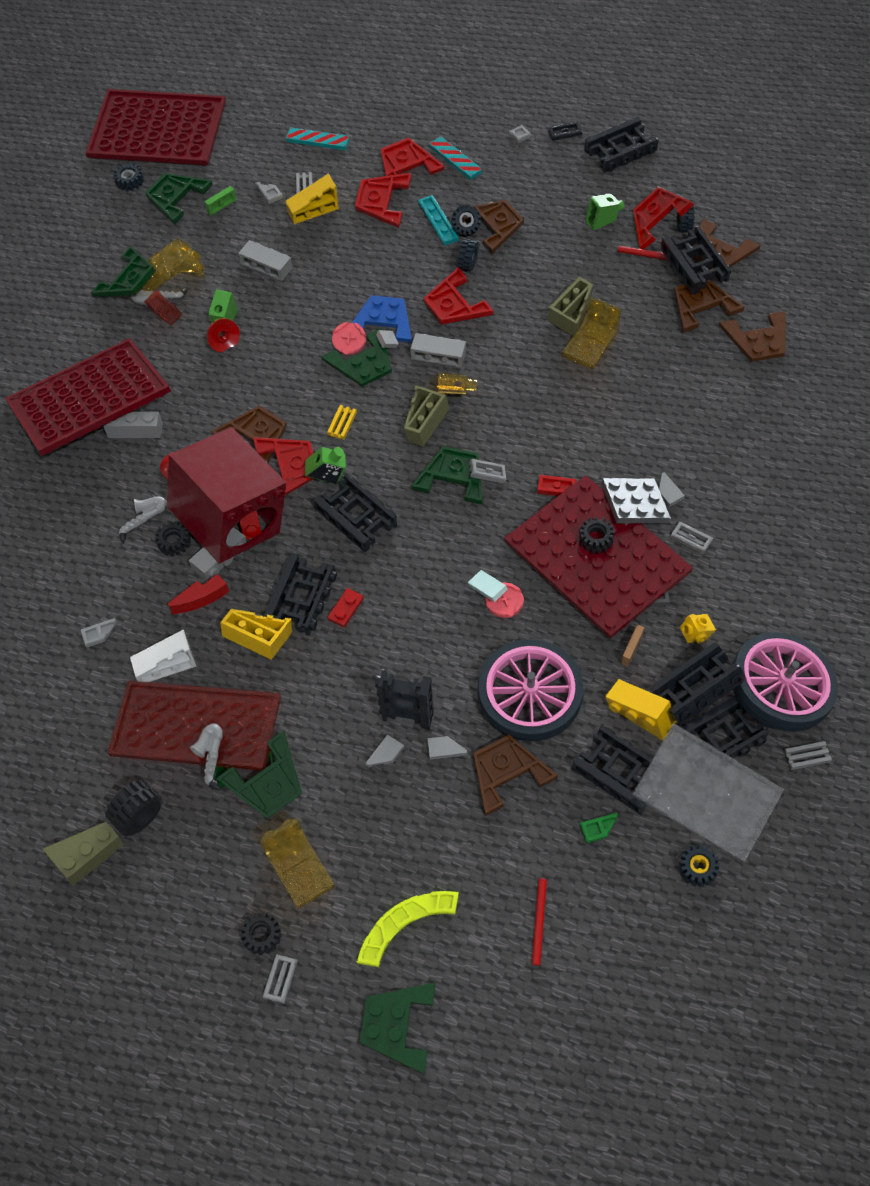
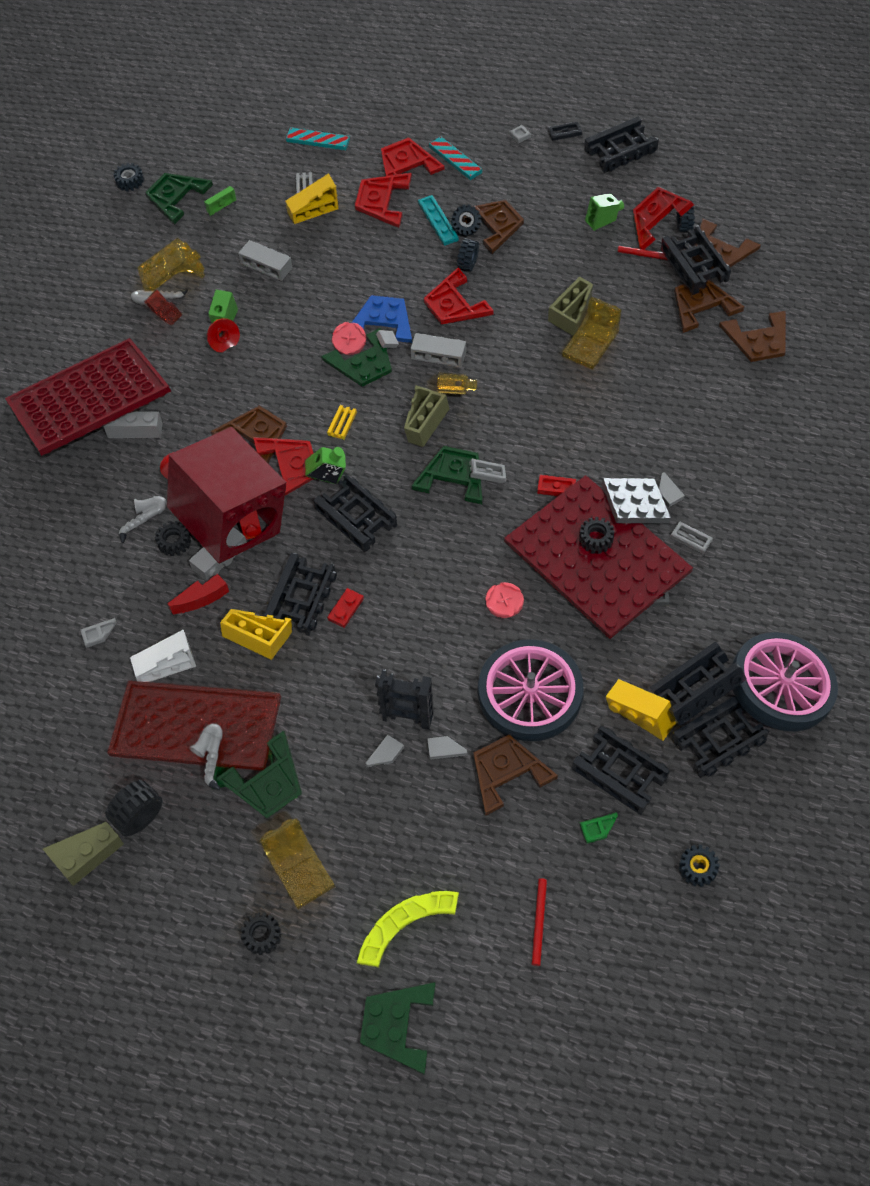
dark red plate [86,89,226,165] -> none
dark green wing [91,245,156,297] -> none
light grey tile [255,182,283,204] -> none
light grey tile [263,954,298,1004] -> none
light aqua tile [468,570,508,602] -> none
medium nougat tile [621,625,645,667] -> none
clear plate [632,724,784,863] -> none
yellow brick [680,614,716,643] -> none
light grey tile [785,741,832,770] -> none

